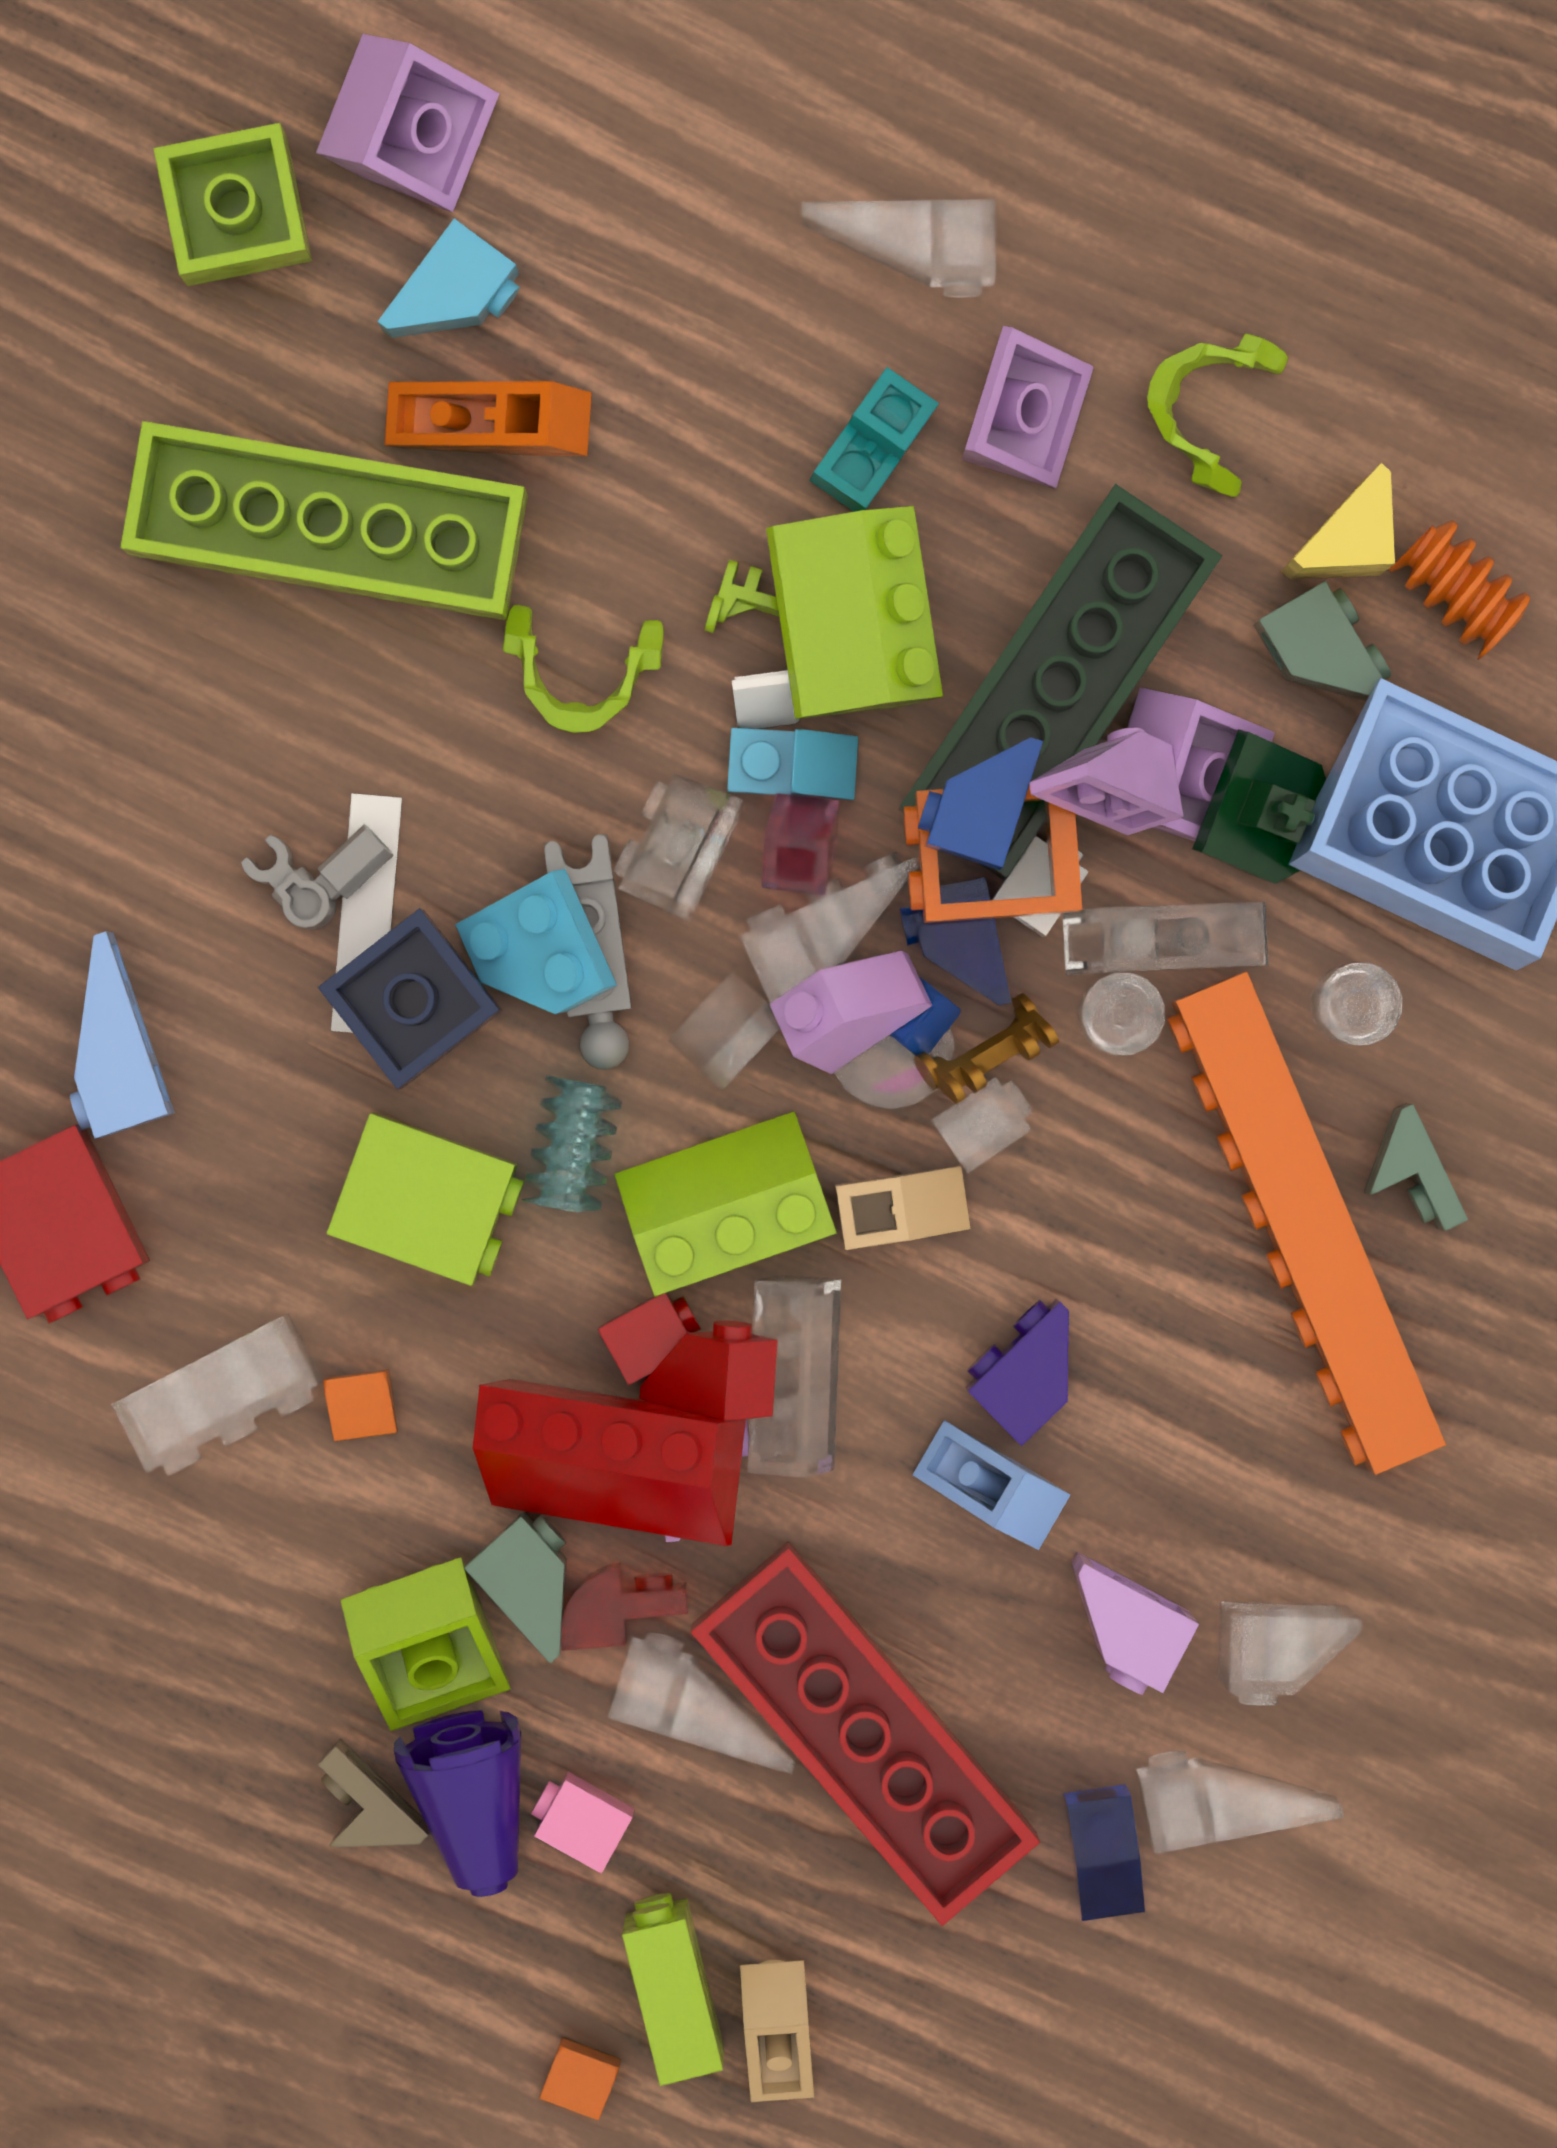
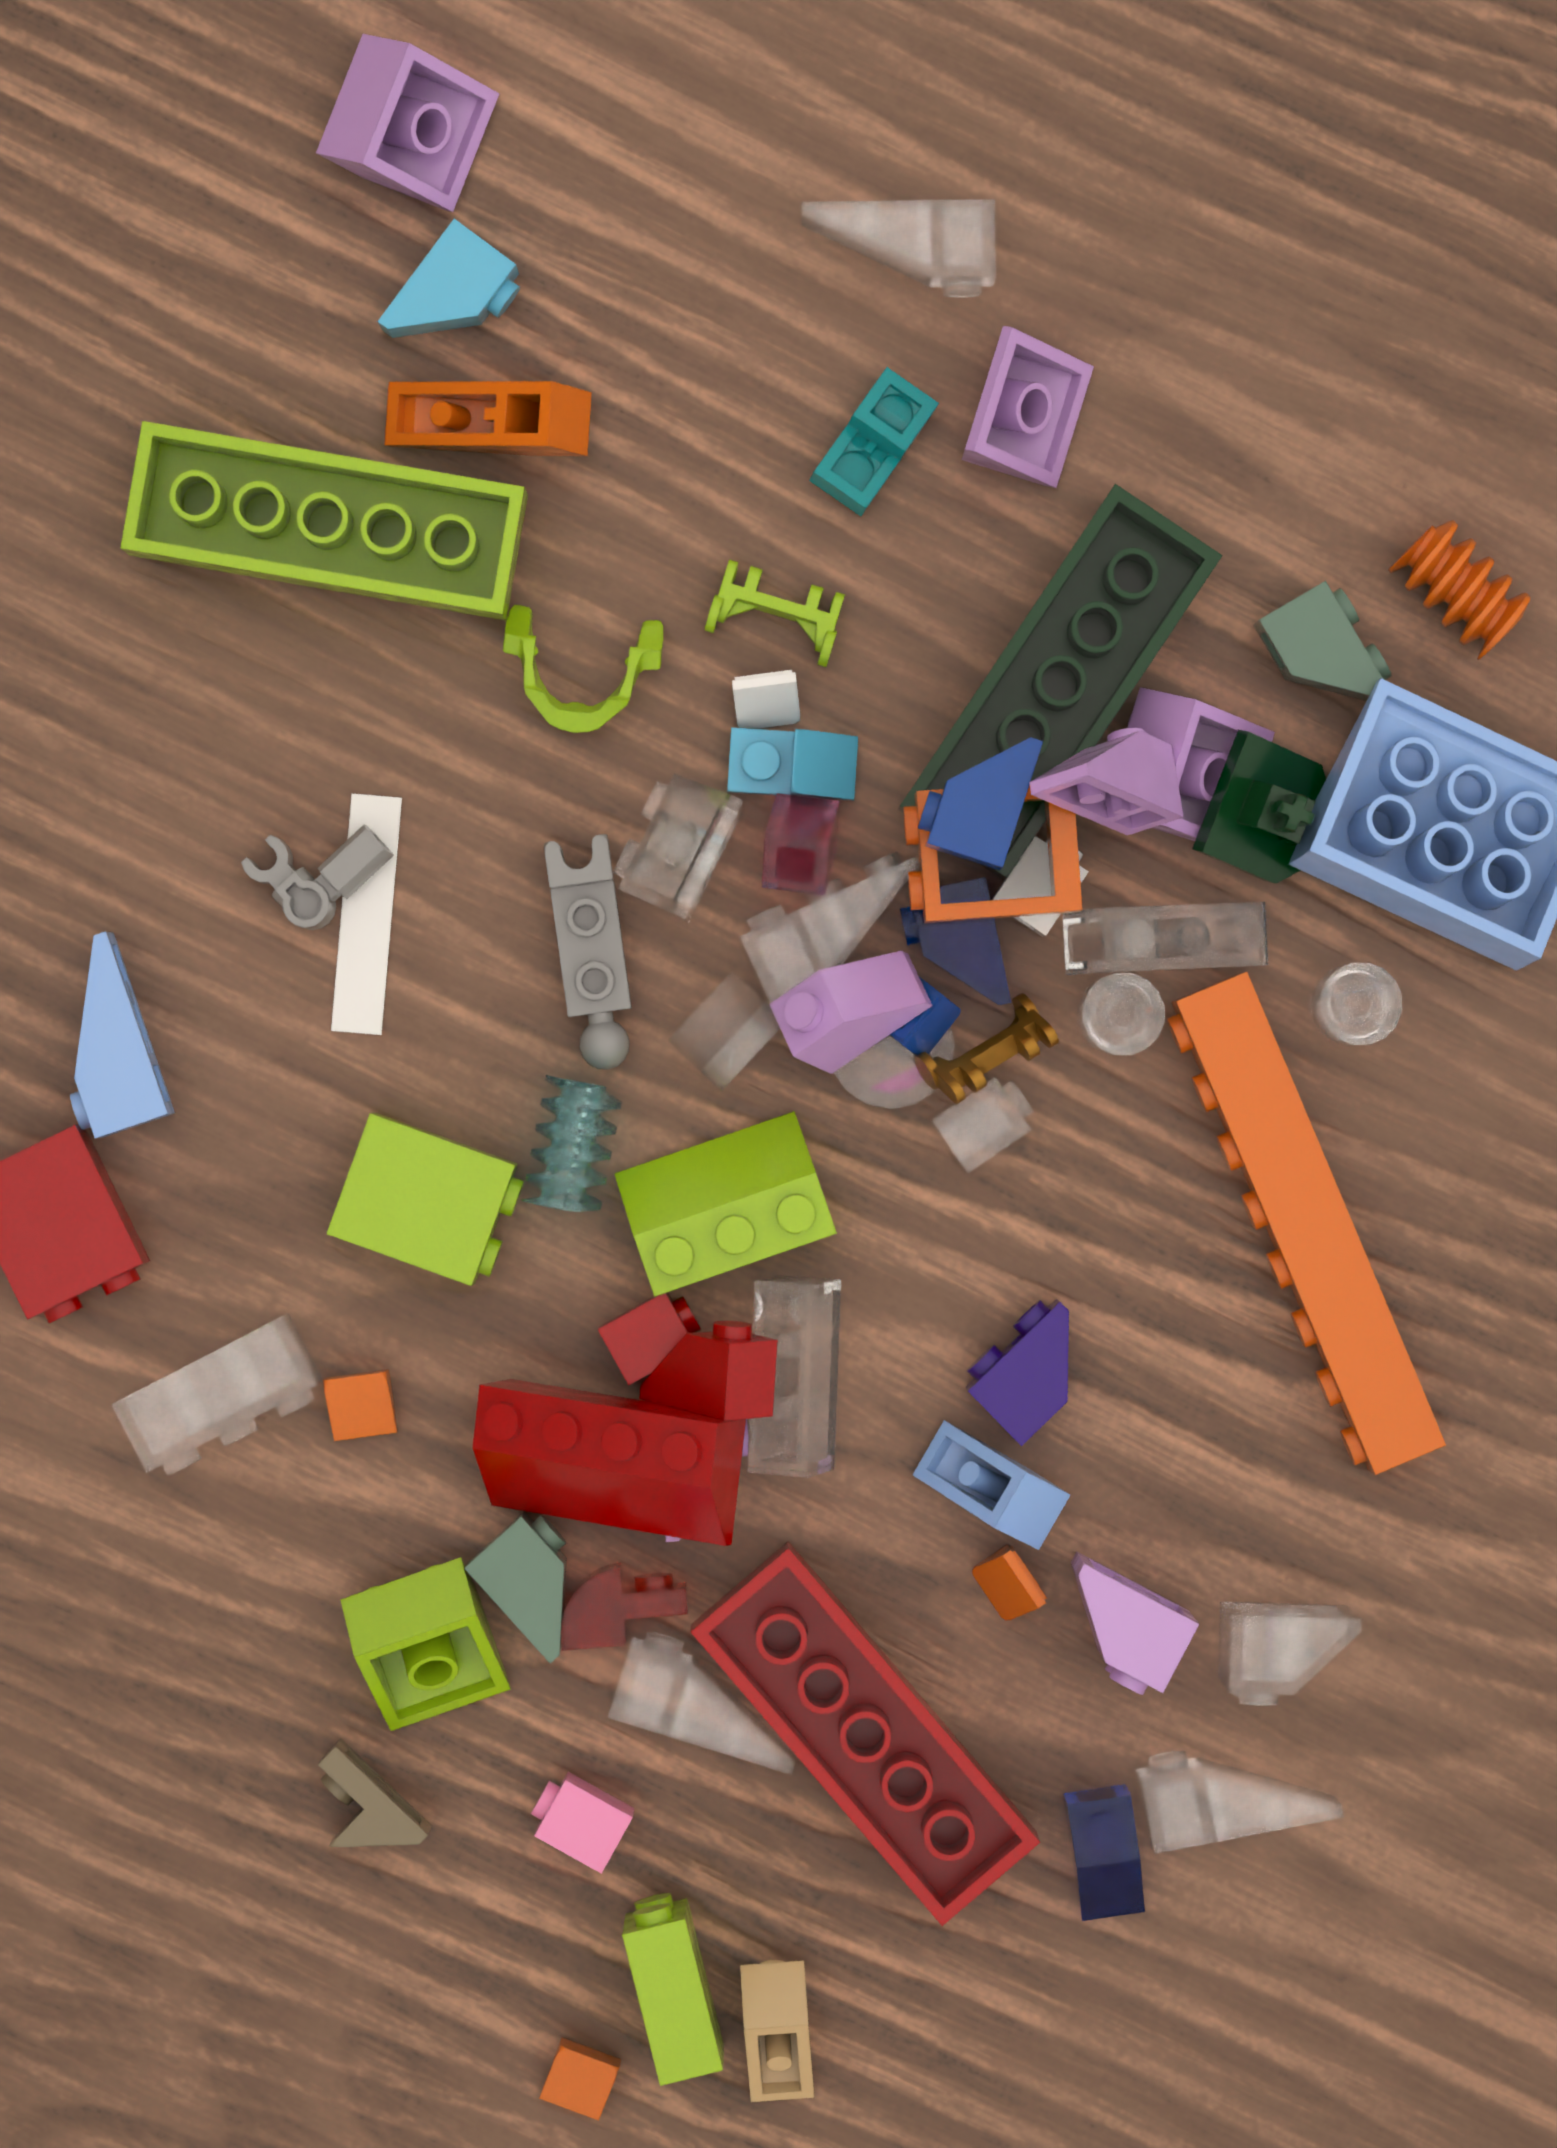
lime brick [153,123,312,286] -> none
dark blue brick [318,908,503,1089] -> none
dark purple cone [394,1710,521,1897] -> none
medium azure plate [455,869,617,1014] -> none
lime slope [766,506,943,719] -> none
tan slope [835,1166,971,1250] -> none
lime helmet [1147,333,1288,497] -> none
light yellow slope [1281,463,1395,580] -> none
sand green slope [1364,1103,1468,1231] -> none
none -> orange slope [972,1544,1047,1620]

